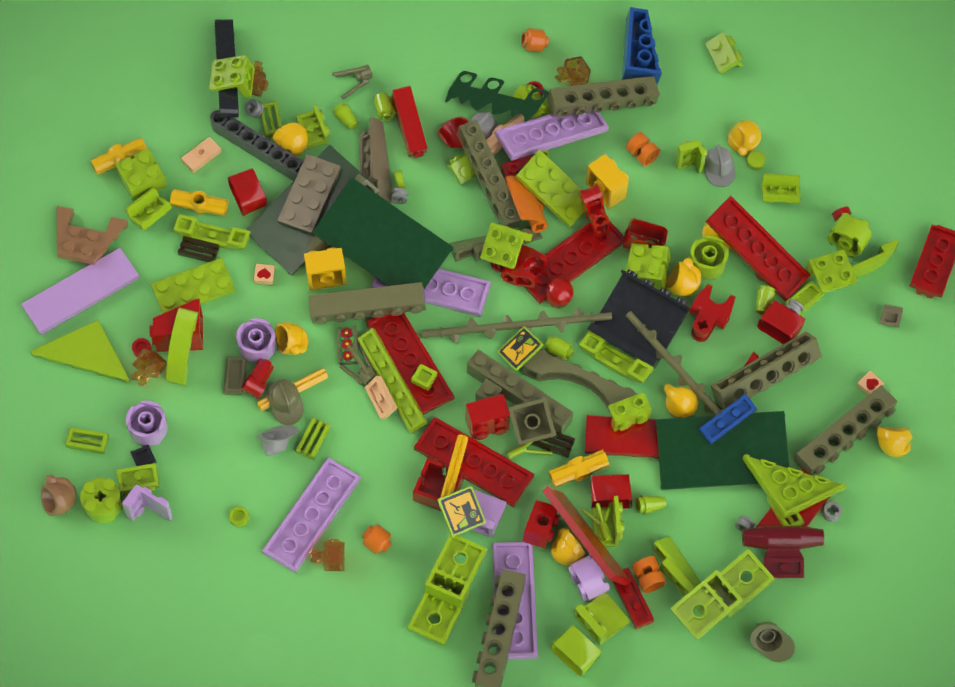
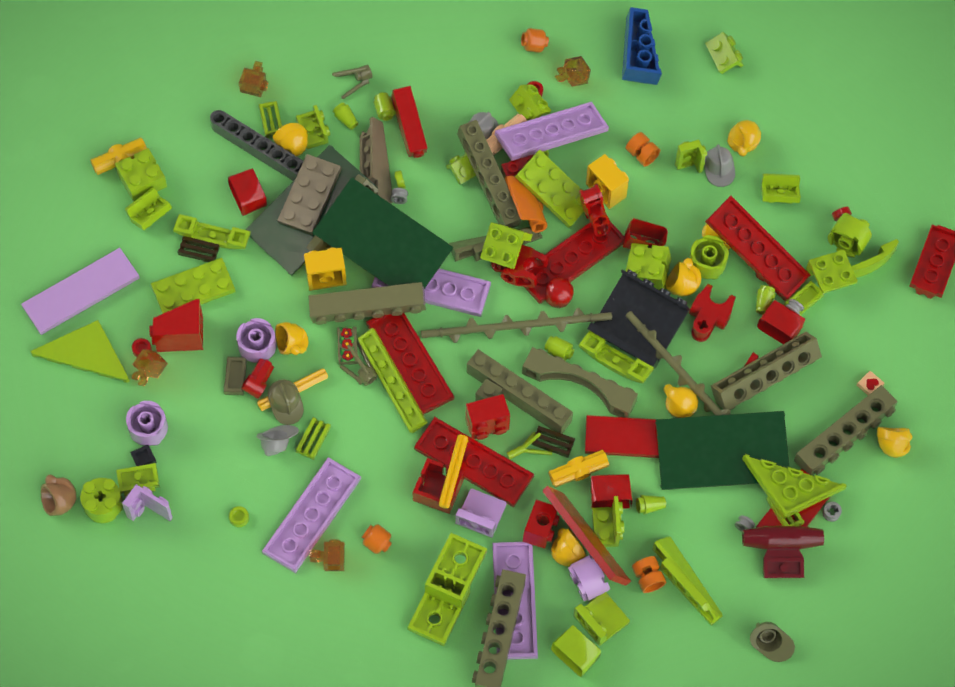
medium nougat wing [57,206,128,265] -> none
lime tile [65,427,109,454] -> none
lime slope [166,308,198,385] -> none
yellow piece [170,189,229,216] -> none
light nougat plate [181,137,222,174] -> none
lime bracket [209,55,255,98] -> none
black beam [215,19,239,118] -> none
light grey bush [245,99,264,118] -> none
light nougat tile [254,264,275,285] -> none
light nougat plate [365,376,398,419] -> none
lime plate [411,364,438,391] -> none
piece [437,485,486,537] -> none
red helmet [438,117,469,148] -> none
dark green piece [445,71,549,122] -> none
piece [497,326,544,372] -> none
olive slope [508,397,557,445] -> none
olive brick [547,76,660,117] -> none
lime plant [581,502,612,542] -> none
lime bracket [608,393,652,431] -> none
red tile [612,567,654,629] -> none
lime bracket [670,549,775,640] -> none
blue tile [699,394,757,445] -> none
lime tile [747,151,766,170] -> none
dark tan tile [880,304,903,327] -> none

